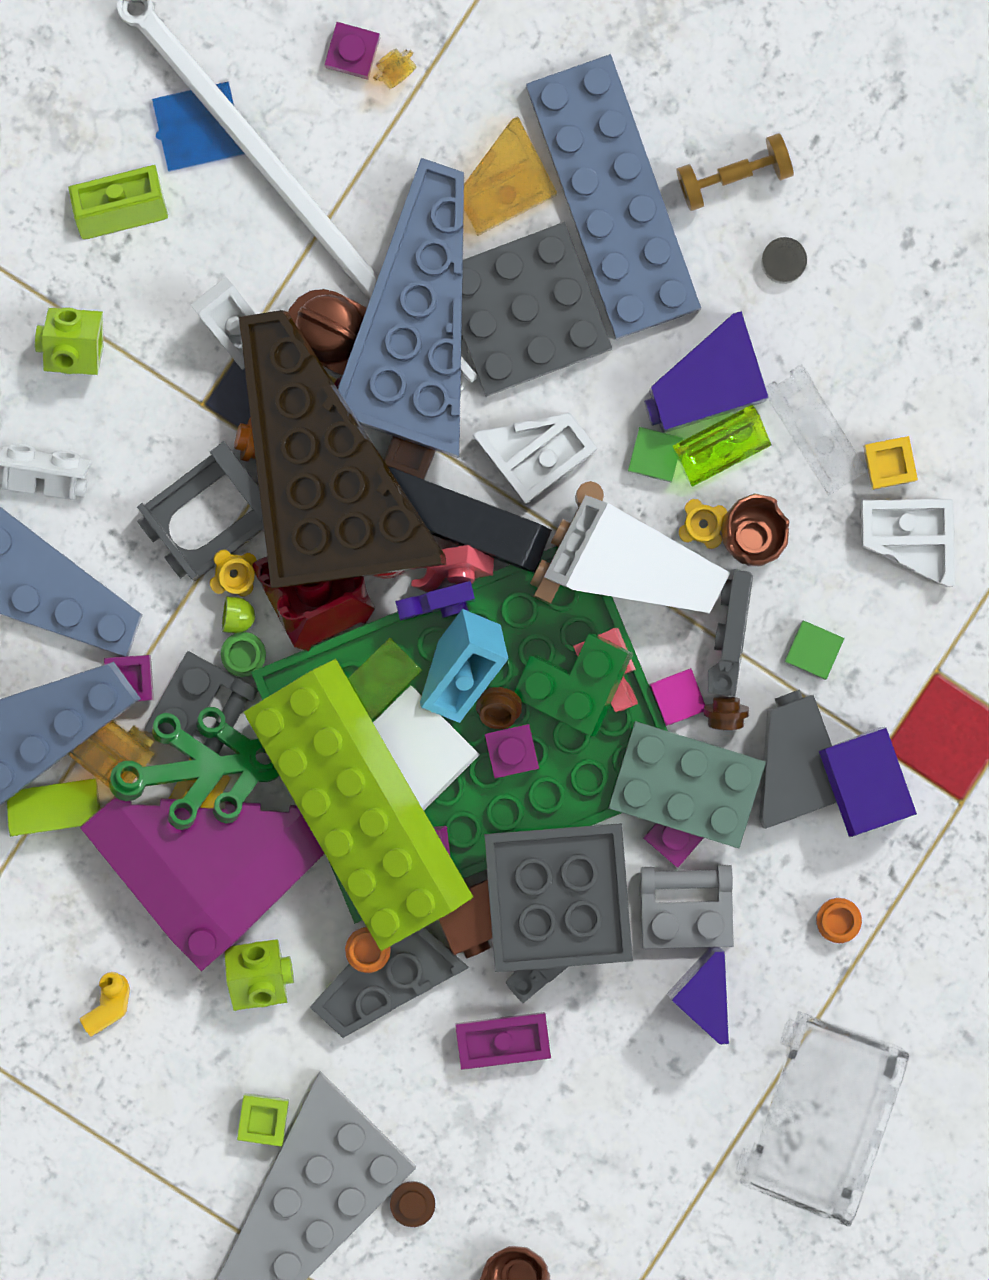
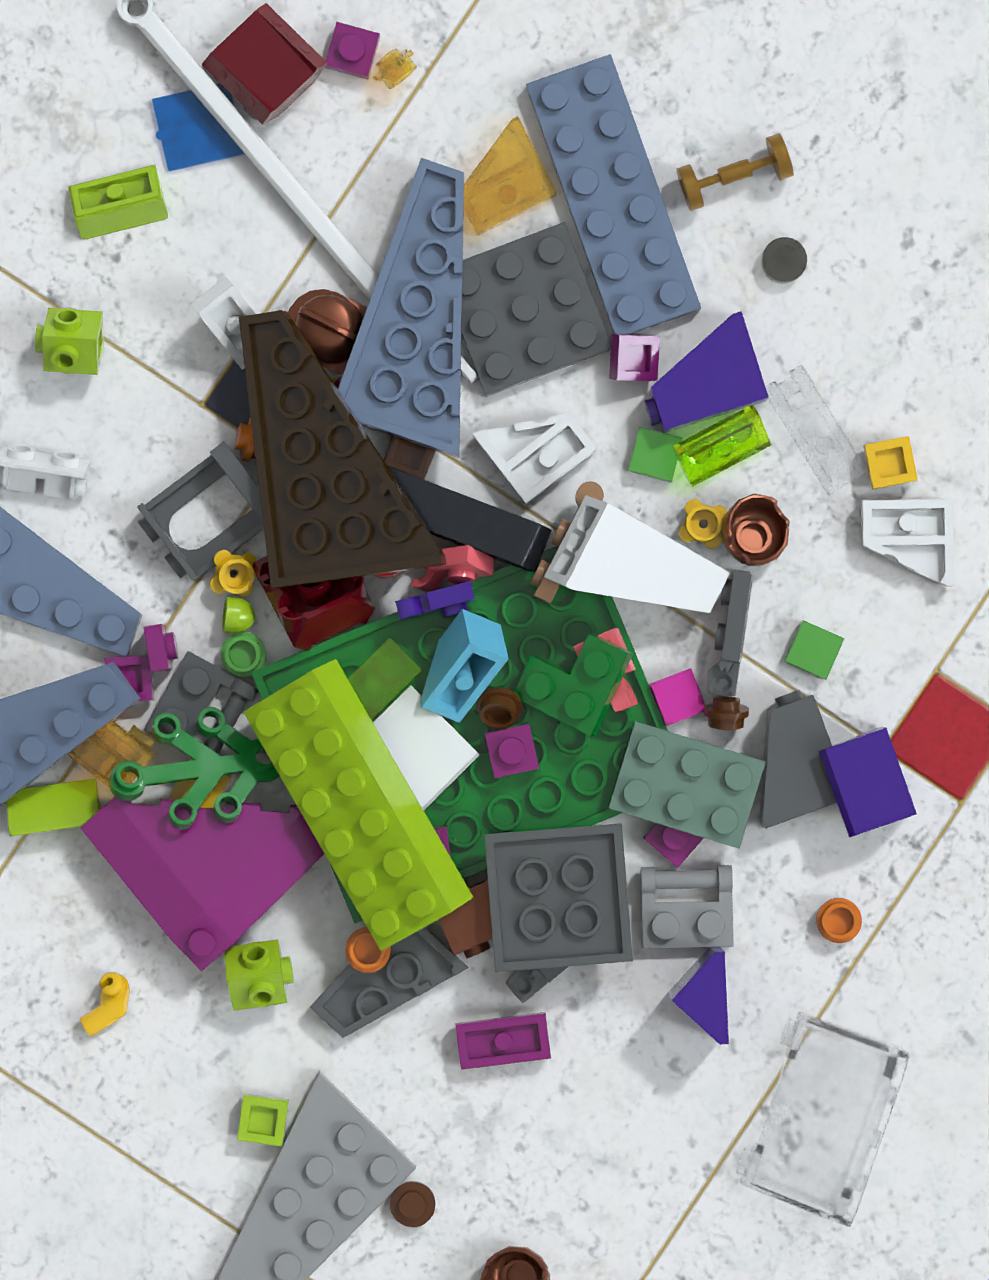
none -> magenta plate [143,624,179,672]
none -> dark red slope [201,3,328,125]
none -> plate [609,334,660,381]

